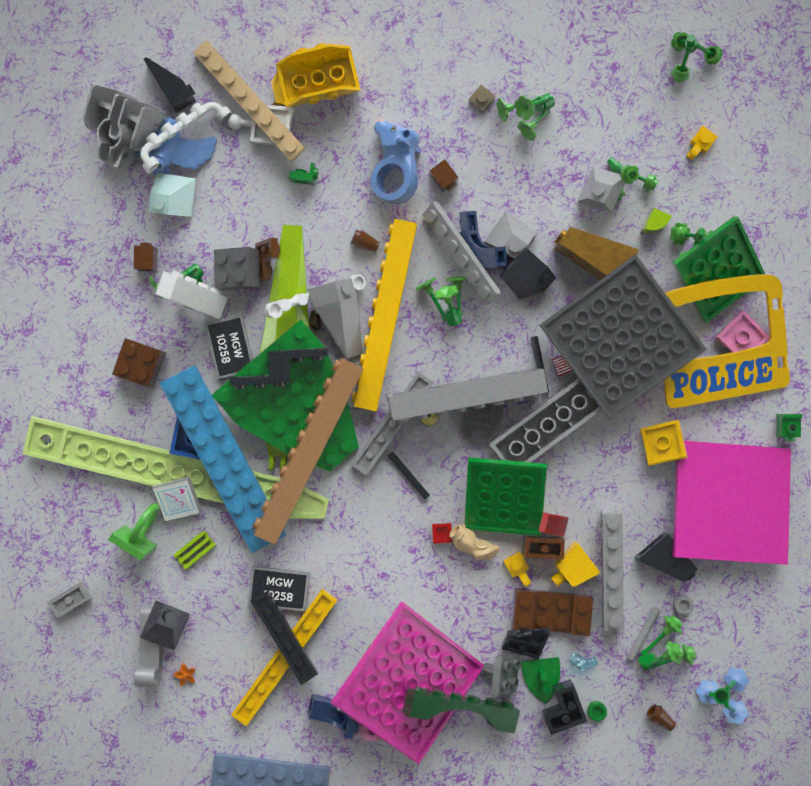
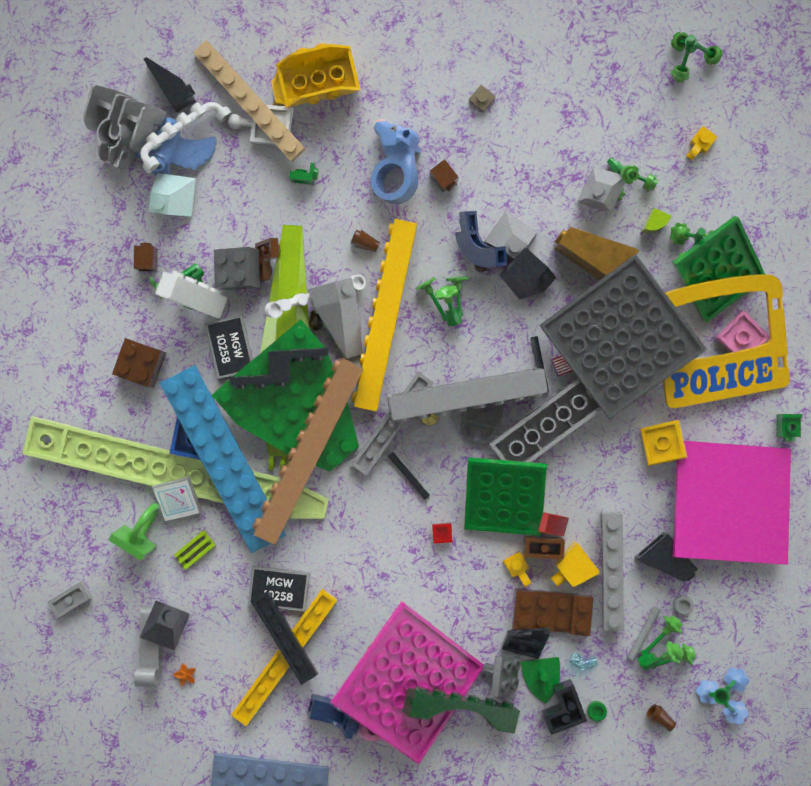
light grey plate [422,202,501,305] -> none
tan animal [450,524,500,560] -> none
bright green plant [496,93,555,141] -> none

